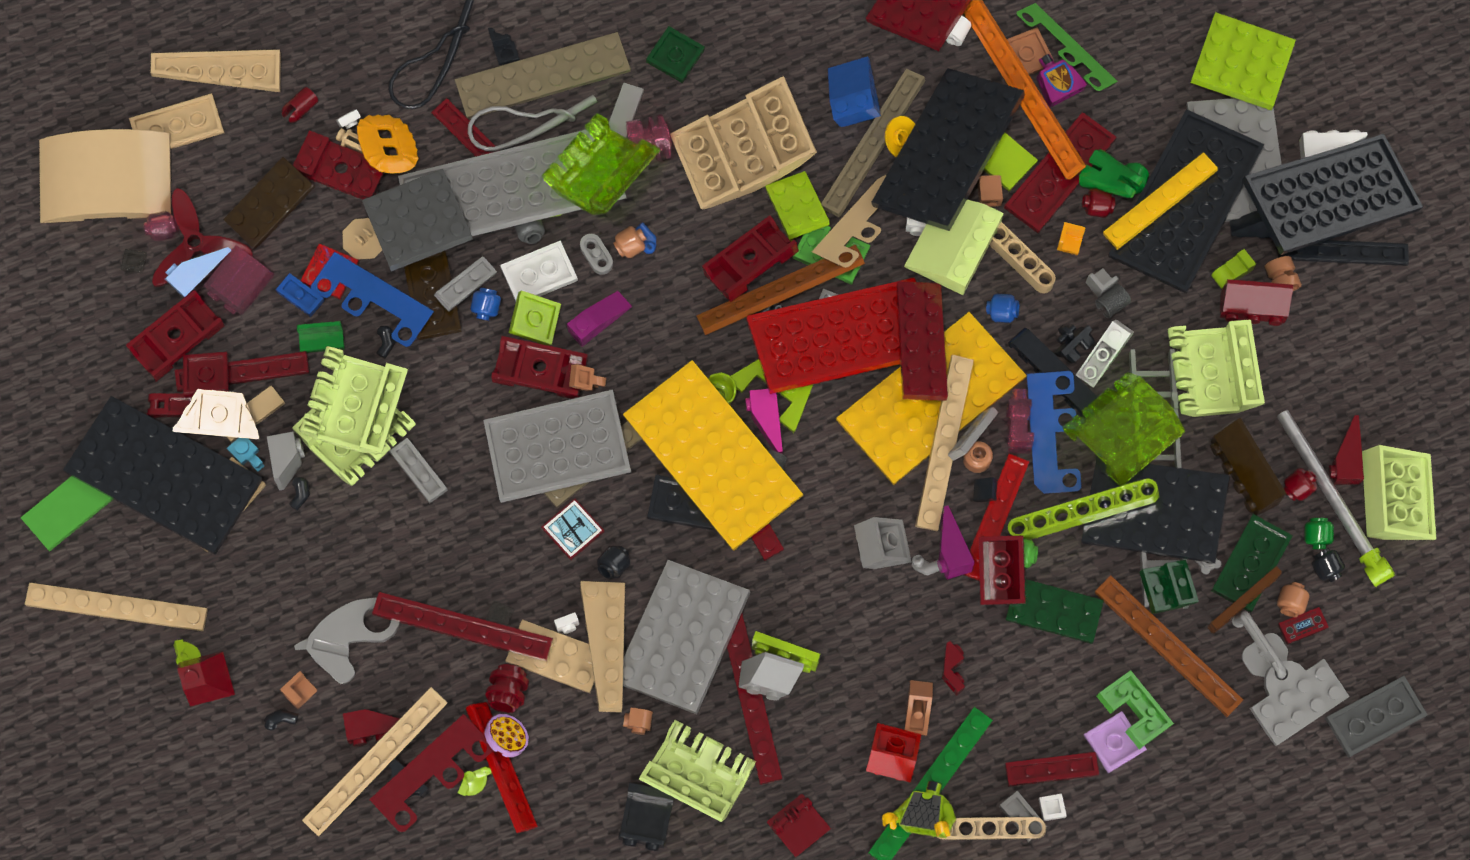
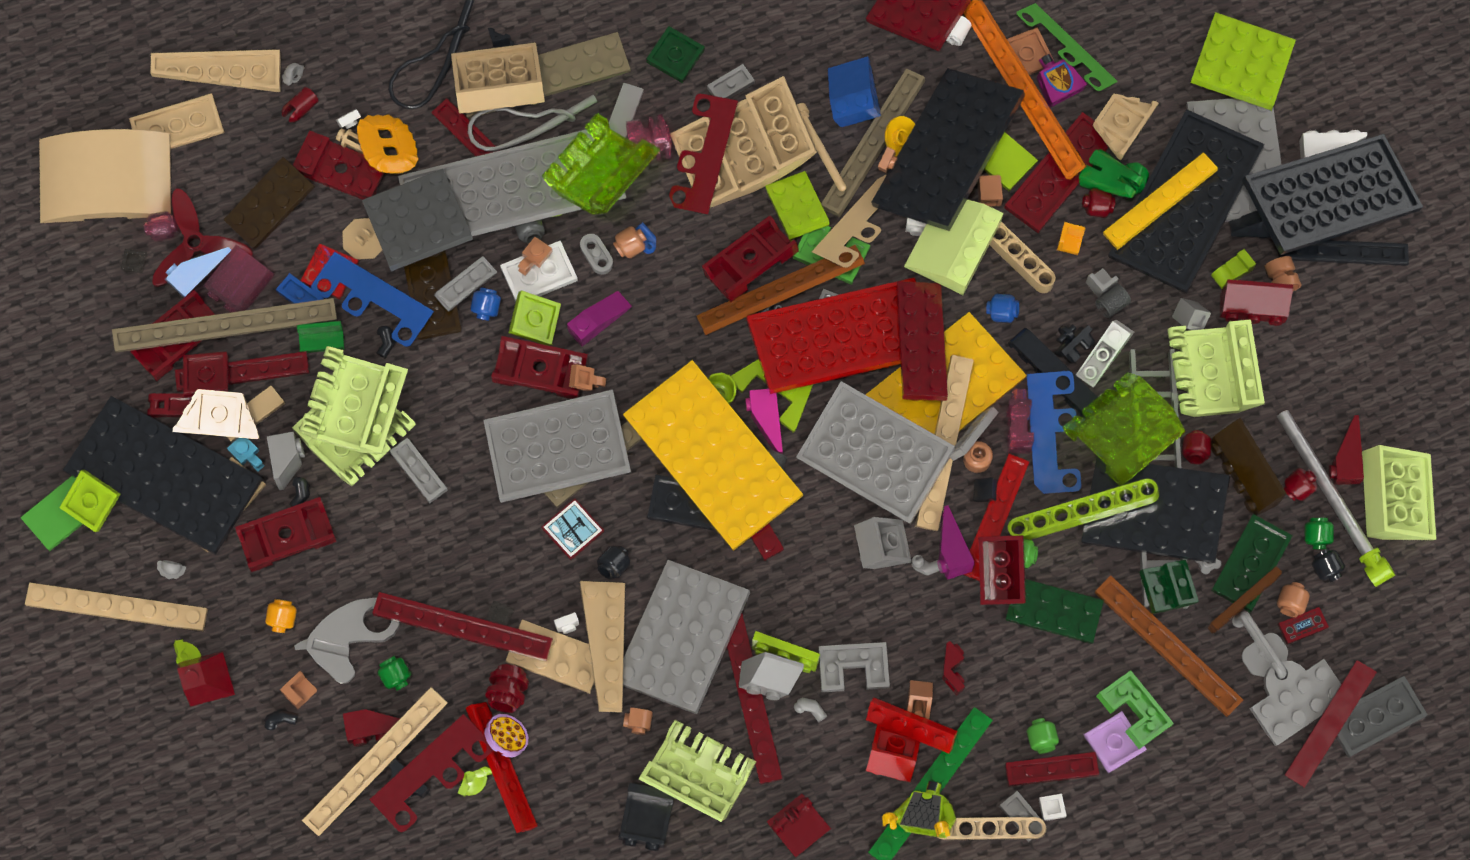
none -> lime plate [60,470,121,532]
none -> dark tan plate [112,298,337,353]
none -> light grey piece [157,560,186,579]
none -> dark red piece [235,497,336,572]
none -> light orange head [265,599,297,633]
none -> light grey piece [282,63,304,86]
none -> green head [377,655,411,691]
none -> tan slope [451,43,545,113]
none -> nougat plate [518,237,553,276]
none -> dark red piece [669,93,738,214]
none -> light grey plate [707,64,755,99]
none -> light grey arm [794,698,827,723]
none -> light grey plate [796,381,956,524]
none -> tan piece [797,103,846,191]
none -> light grey plate [818,642,890,692]
none -> red plate [866,698,957,754]
none -> nougat plate [878,147,897,173]
none -> bright green head [1027,718,1059,754]
none -> tan wing [1093,94,1158,160]
none -> light grey panel [1172,298,1211,330]
none -> dark red head [1182,430,1211,464]
none -> dark red tile [1285,660,1377,788]

